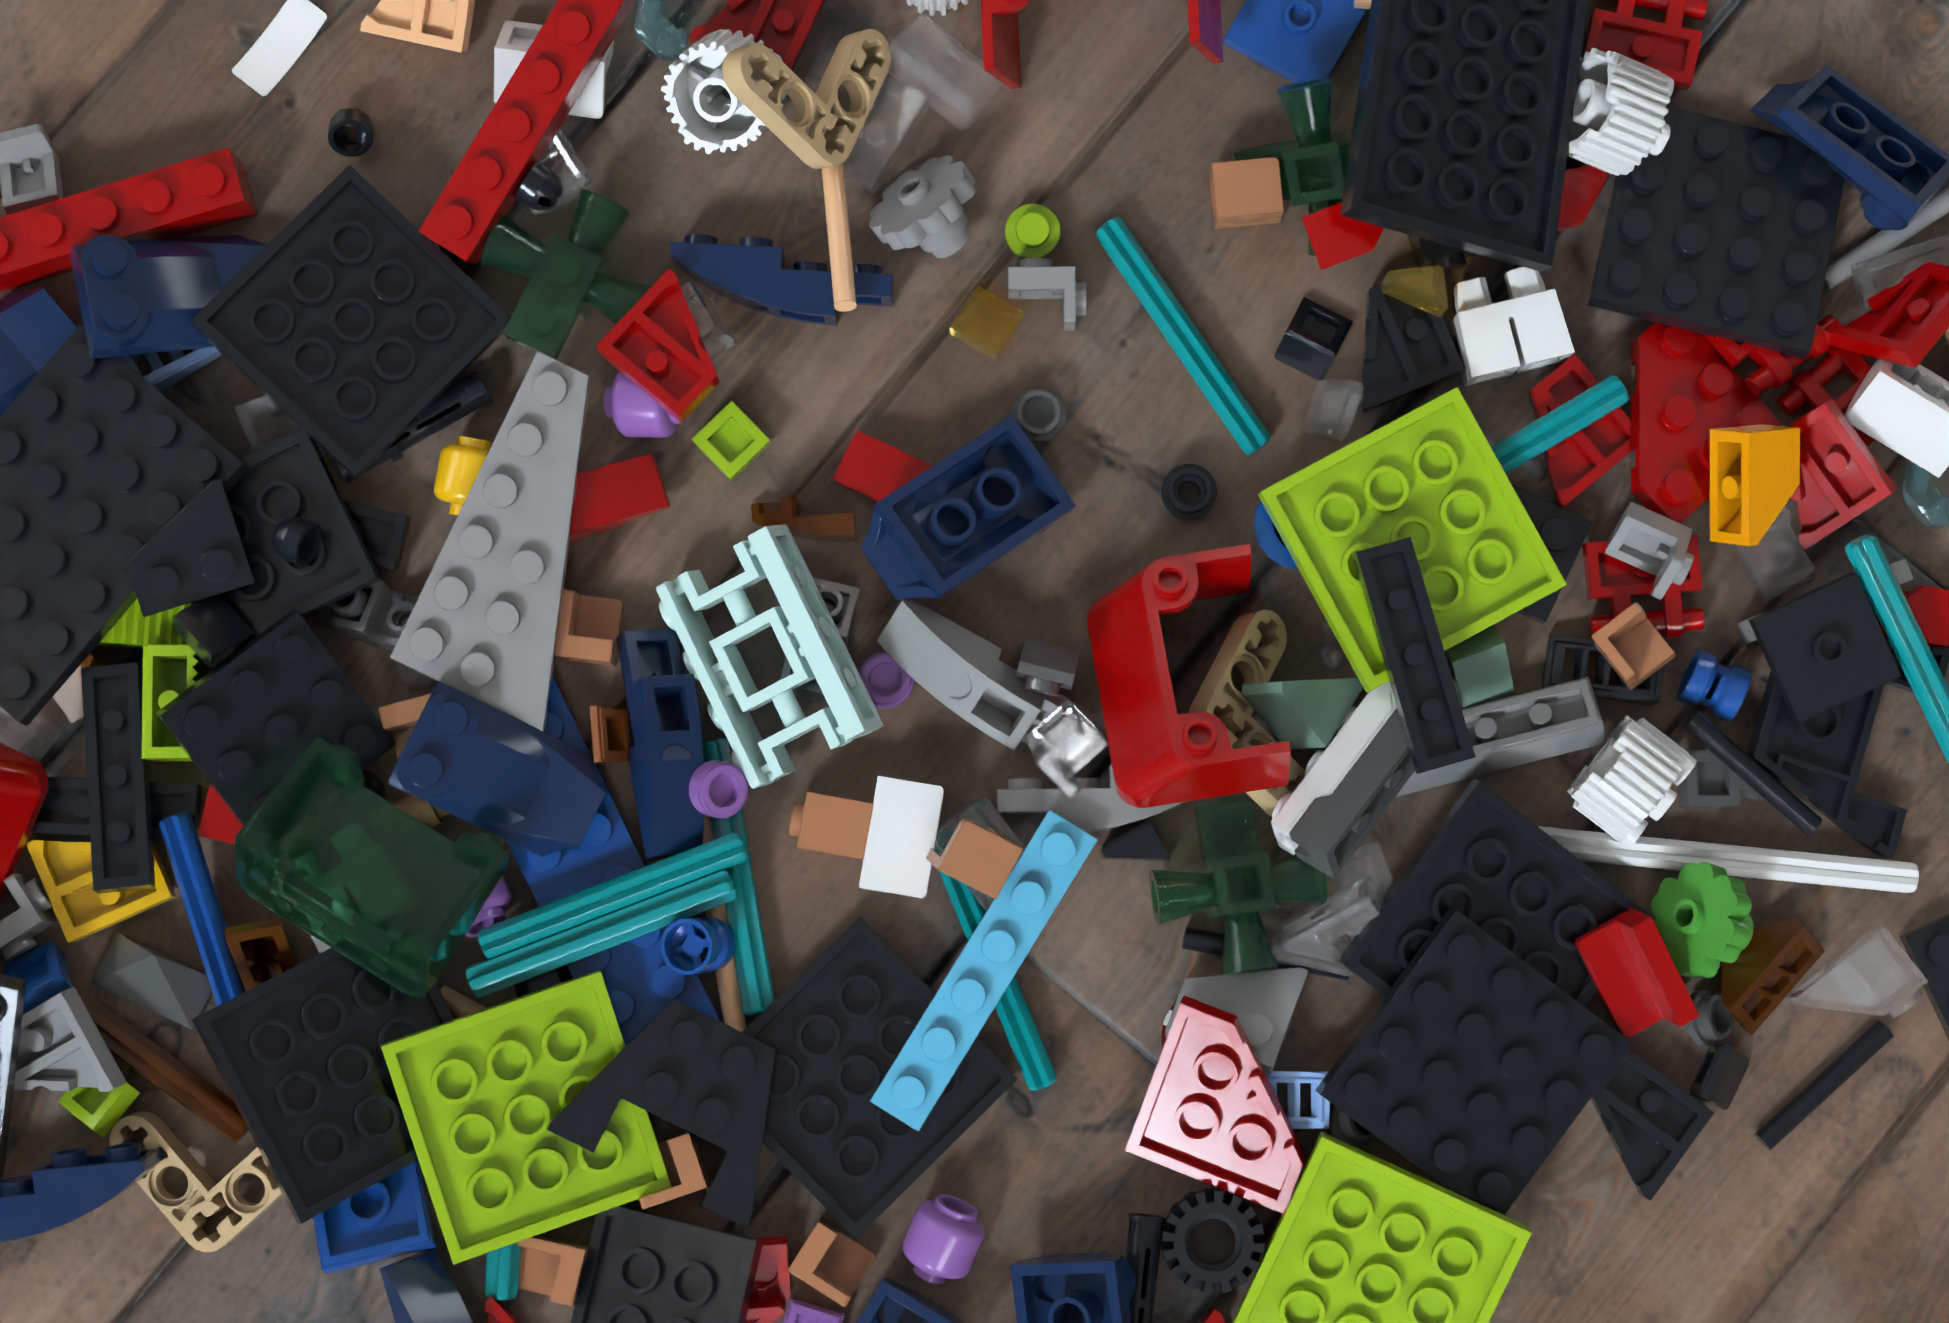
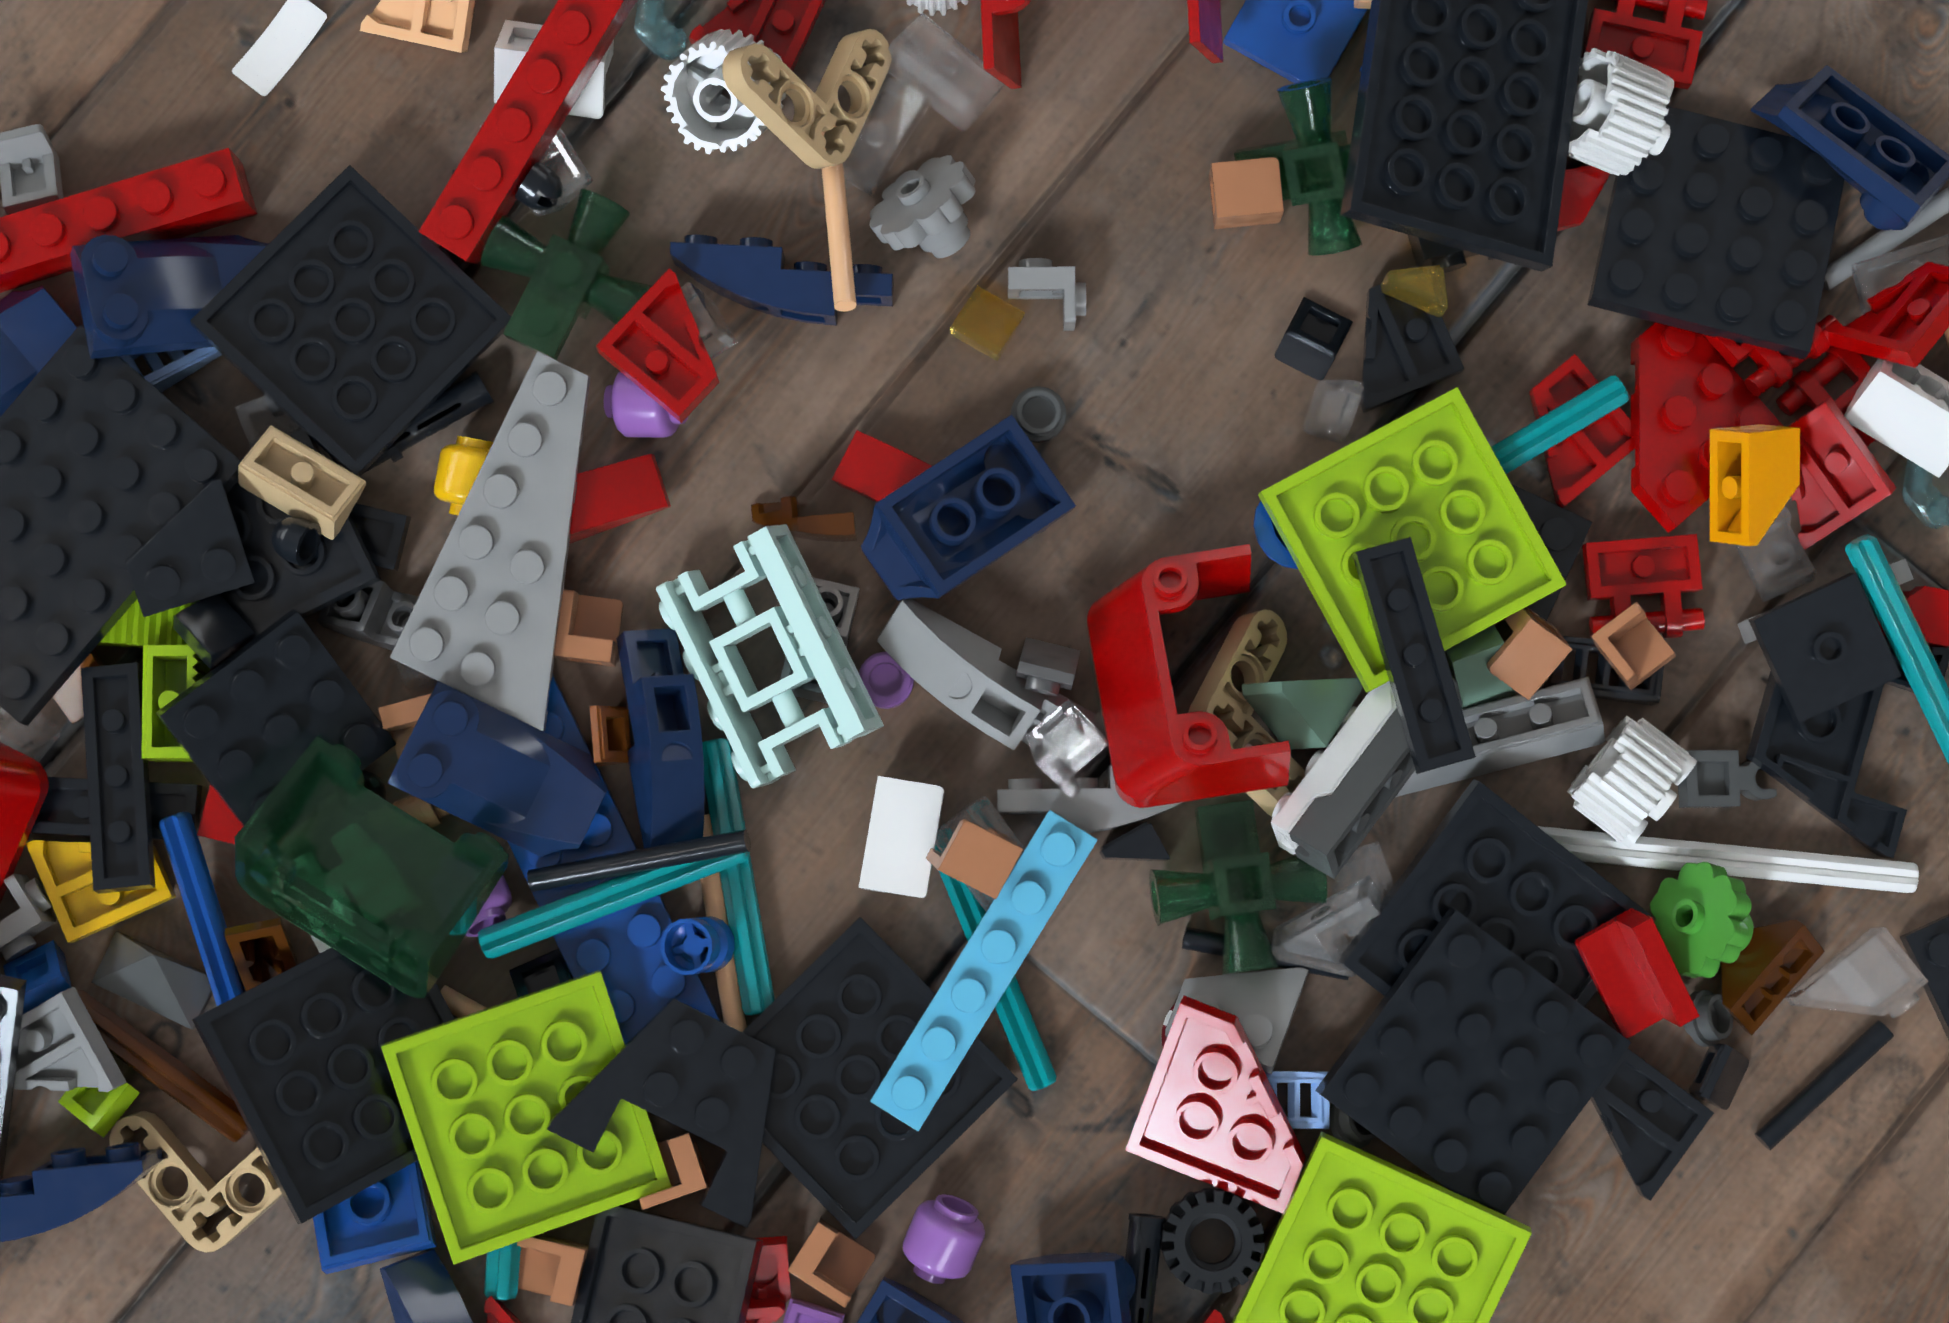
black hinge [328,108,373,157] -> none
teal axle [466,869,737,998] -> none
medium lavender tile [689,760,748,818] -> none
lime plate [692,401,772,482] -> none
nougat brick [789,792,874,860] -> none
lime plate [1005,204,1060,259] -> none
teal axle [1096,217,1271,455] -> none
black plate [1161,464,1217,520] -> none
red slope [1301,202,1384,270] -> none
white hips [1450,267,1575,387] -> none
light grey bracket [1604,502,1694,600] -> none
blue wheel [1676,649,1752,722] -> none
black bar [1682,710,1822,835] -> none
none -> tan slope [238,425,366,540]
none -> black bar [527,829,751,892]
none -> nougat panel [1487,607,1572,700]

